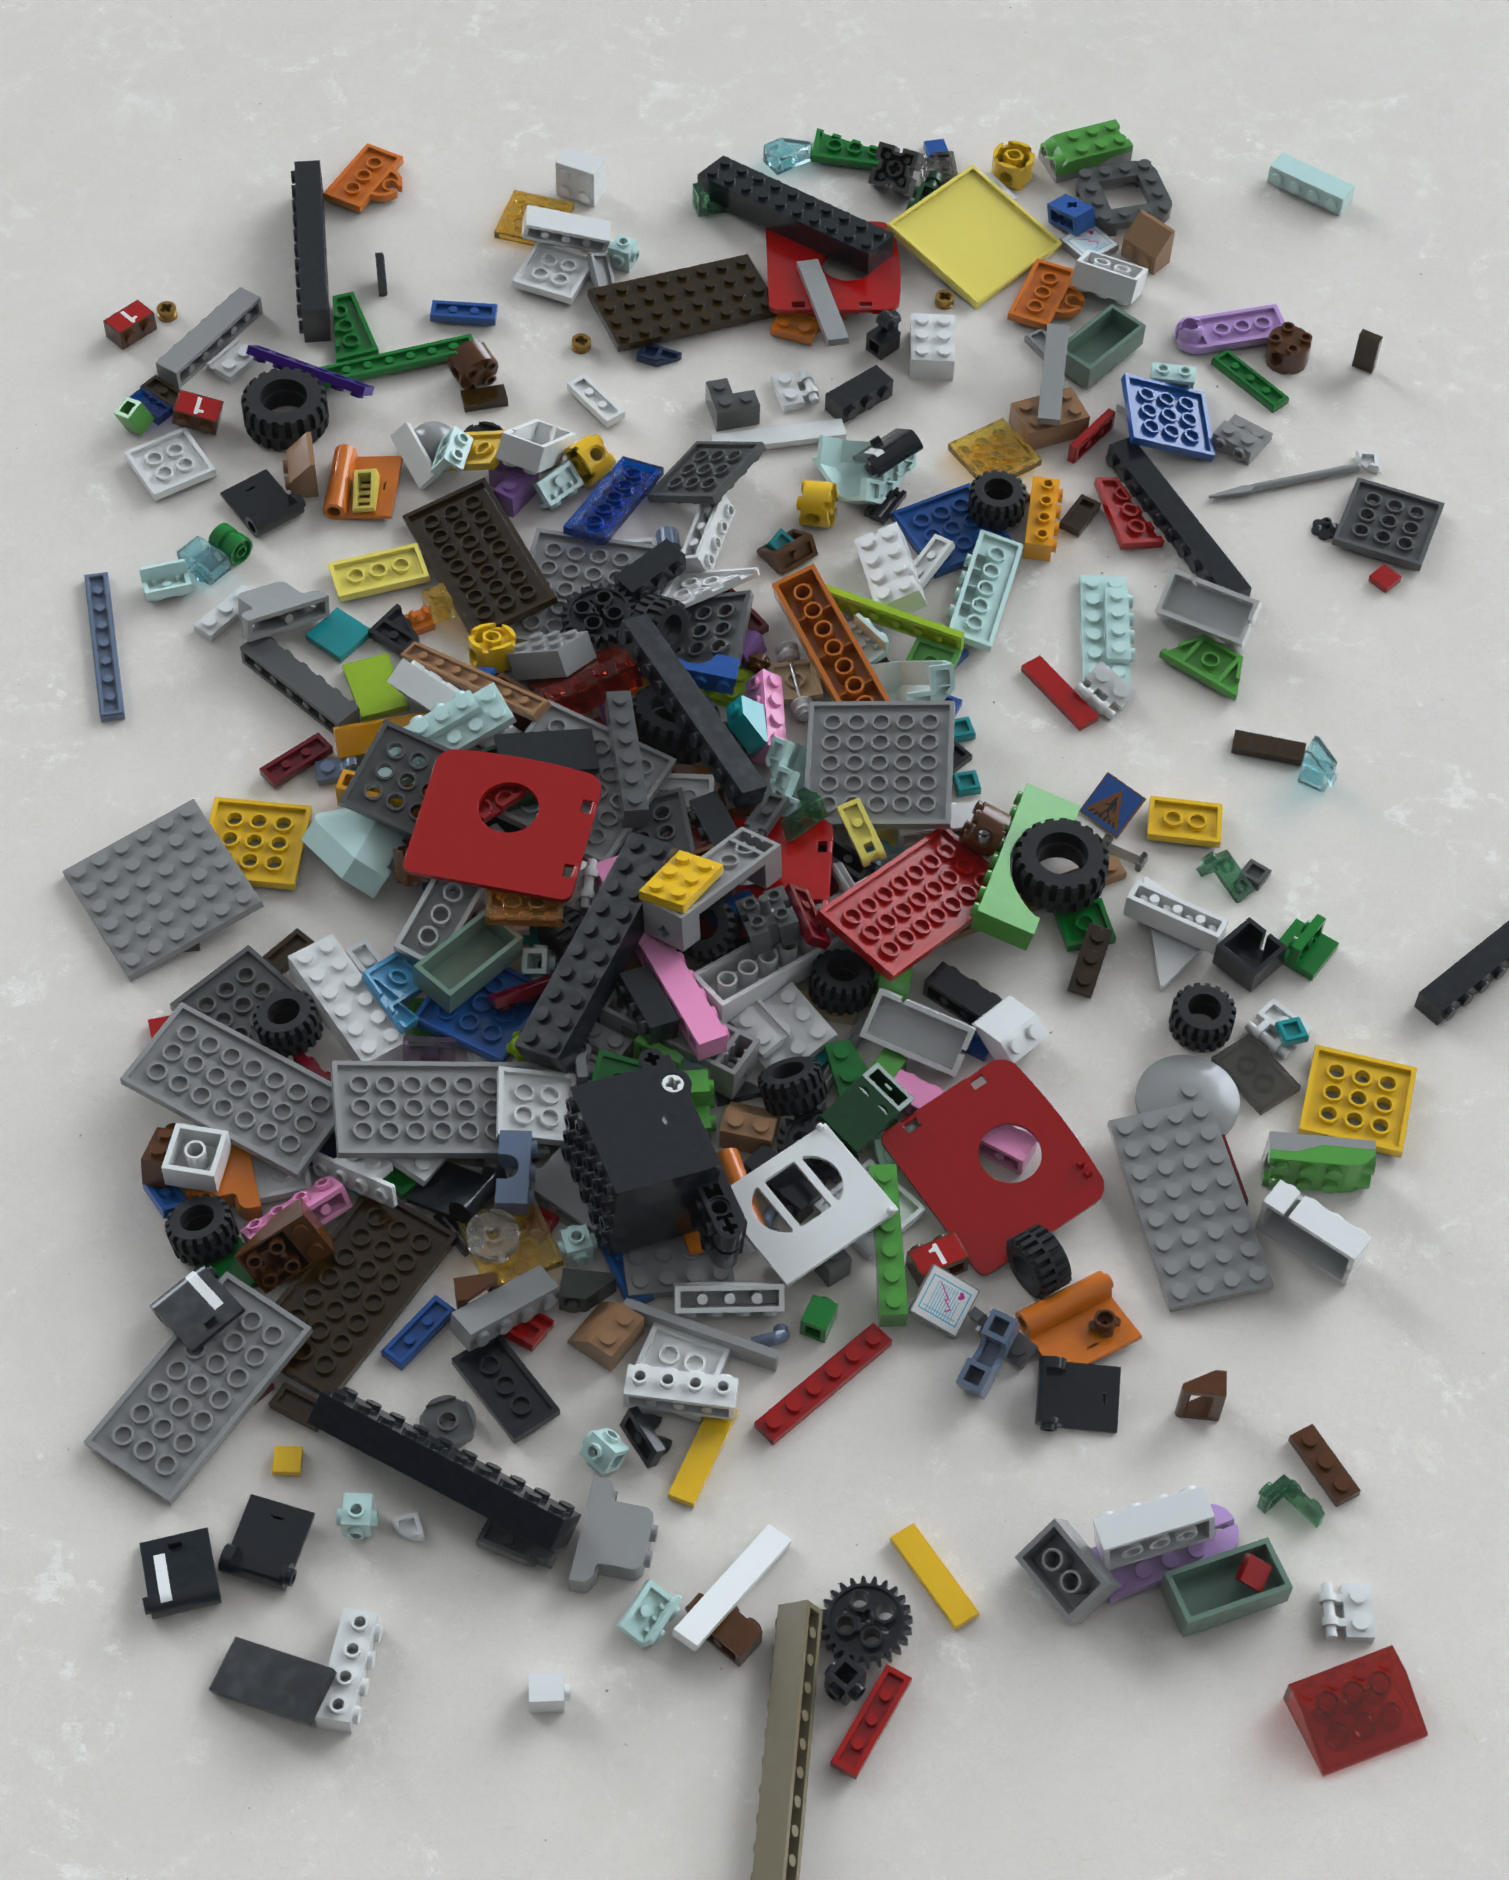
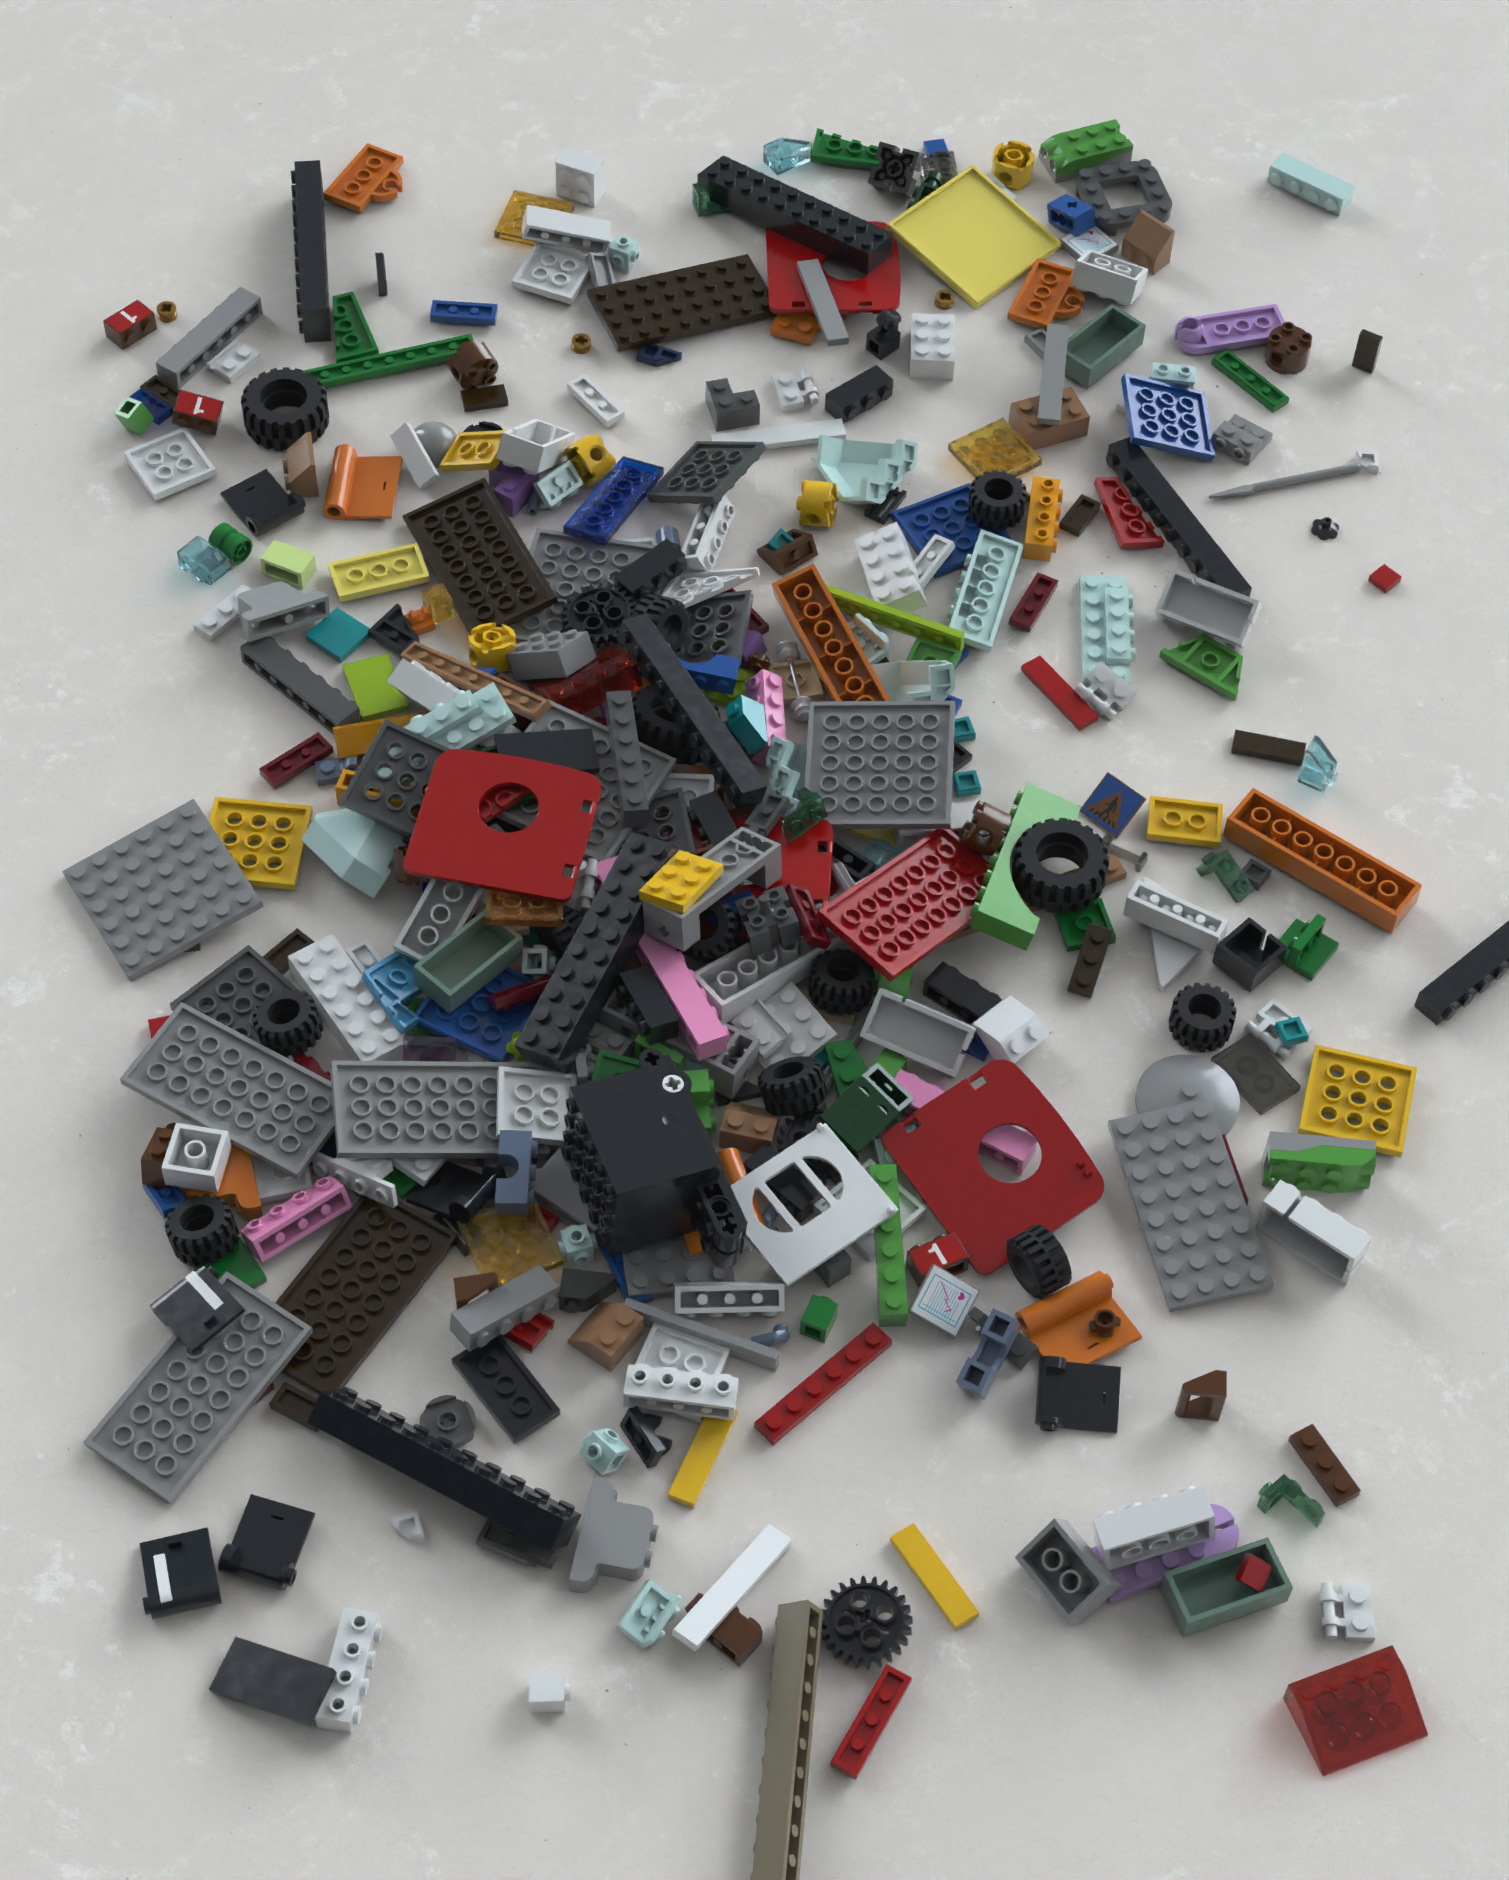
sand blue tile [84,572,125,722] -> none
light aqua bracket [139,559,193,602] -> none
reddish brown slope [235,1198,334,1294] -> none
dark purple plate [246,345,374,399] -> none
yellow tile [272,1446,304,1476] -> none
light aqua brick [337,1493,379,1540] -> none
light yellow slope [352,468,380,513] -> none
blue tile [381,1295,456,1371] -> none
light aqua bracket [430,426,473,477] -> none
clear plate [466,1209,521,1263] -> none
black brick [824,1654,867,1707] -> none
light yellow plate [837,797,887,868] -> none
black door [852,428,923,479] -> none
red tile [1067,408,1115,464] -> none
dark grey piece [1331,477,1445,571] -> none
none -> yellowish green piece [260,540,317,589]
none -> sand blue arm [527,489,541,516]
none -> dark red plate [1008,572,1059,633]
none -> orange brick [1223,788,1422,934]

